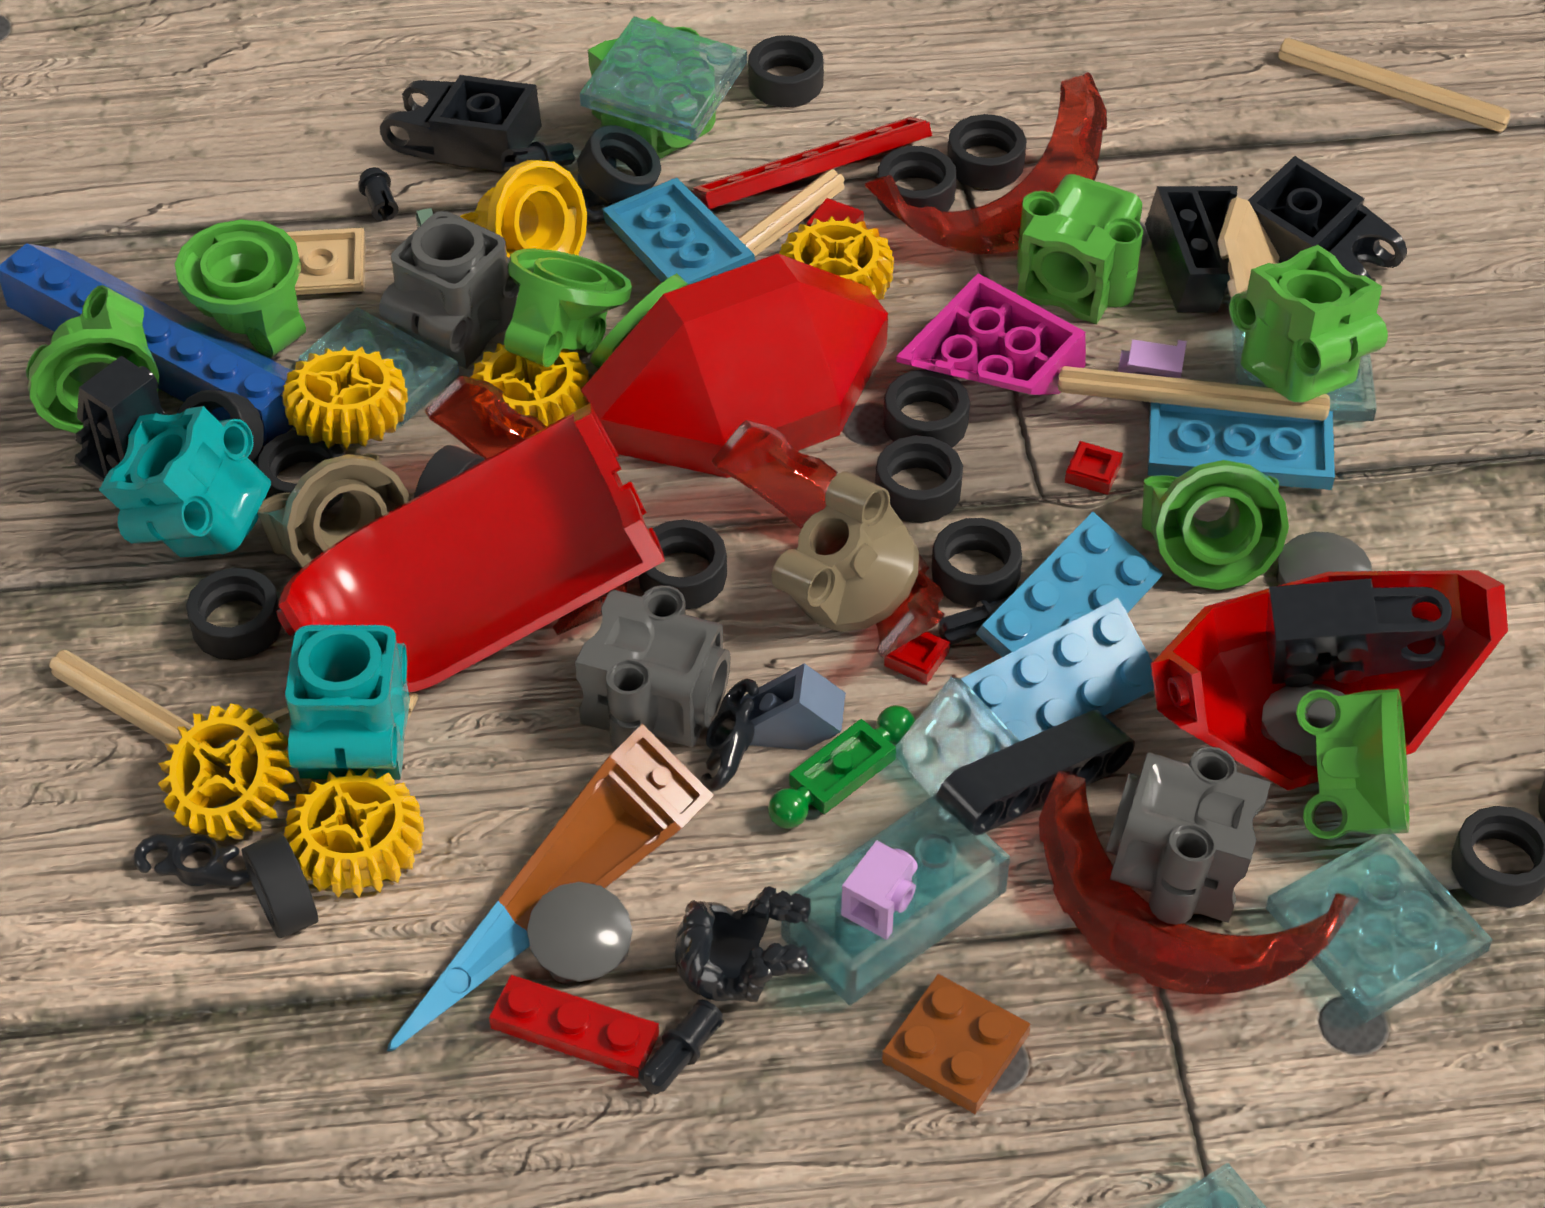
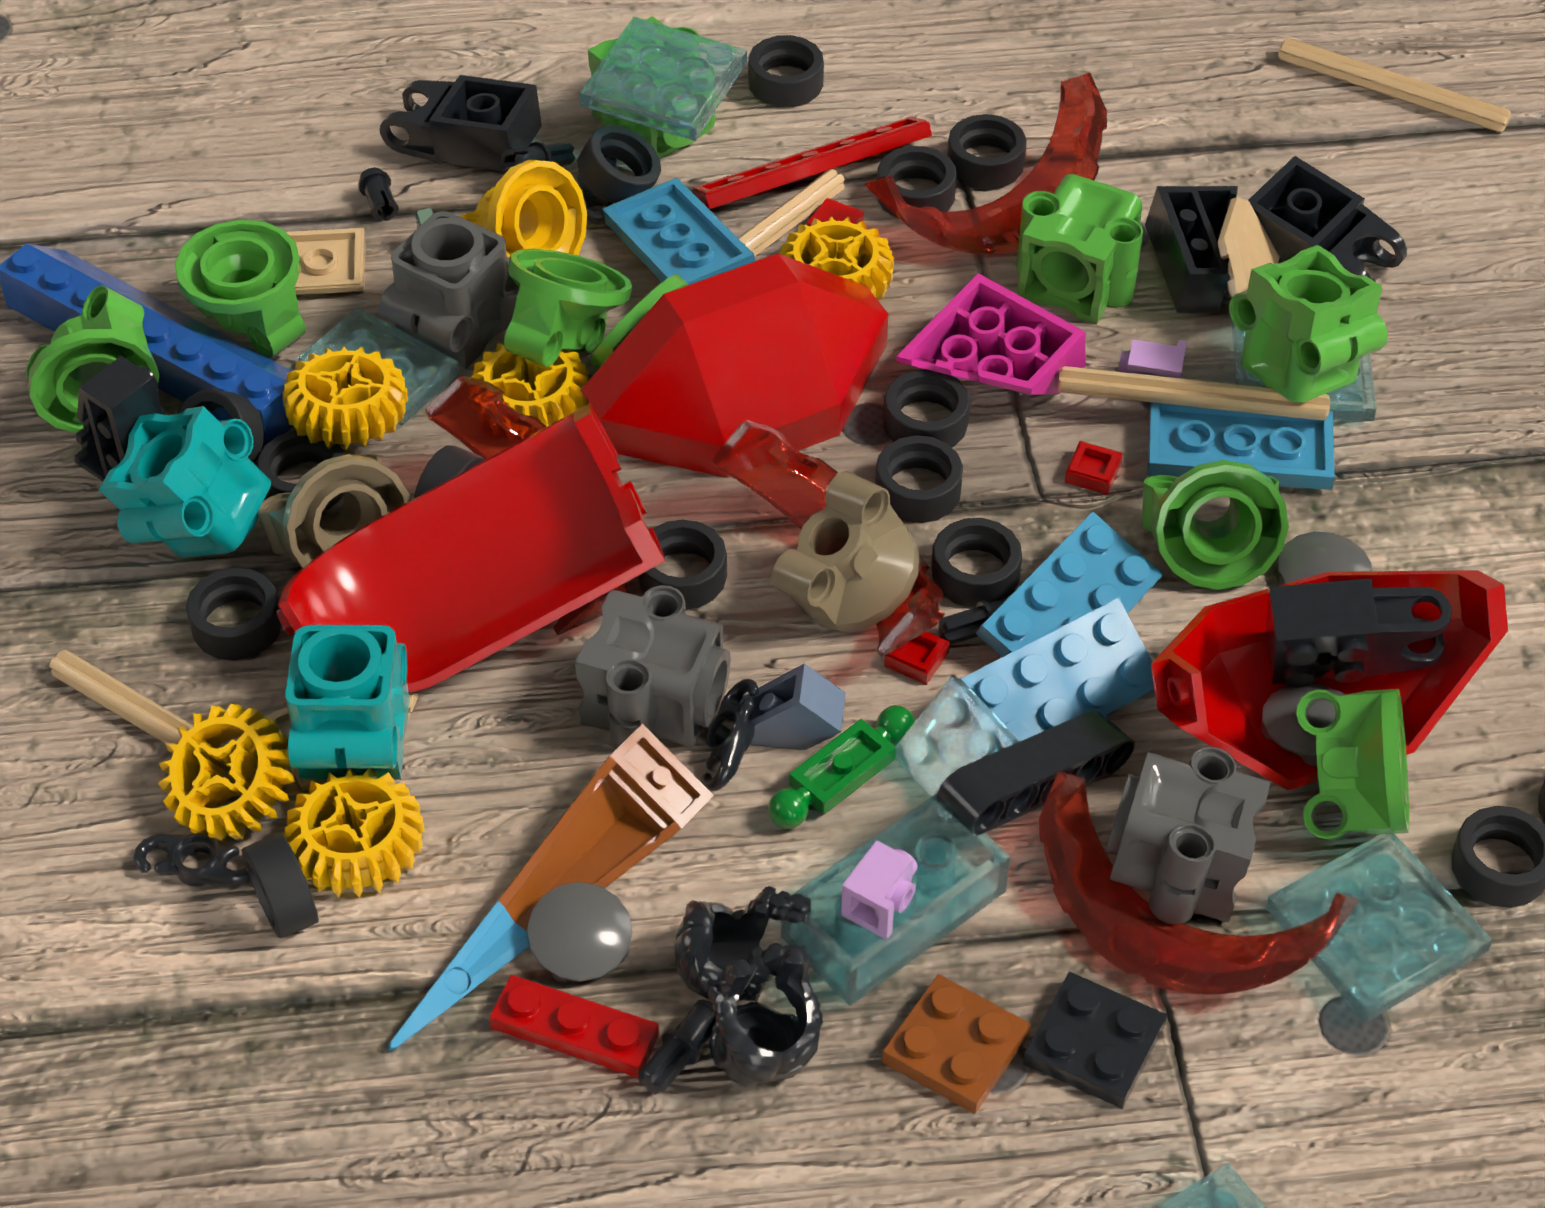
none -> black hair [708,948,823,1087]
none -> black plate [1023,971,1168,1109]

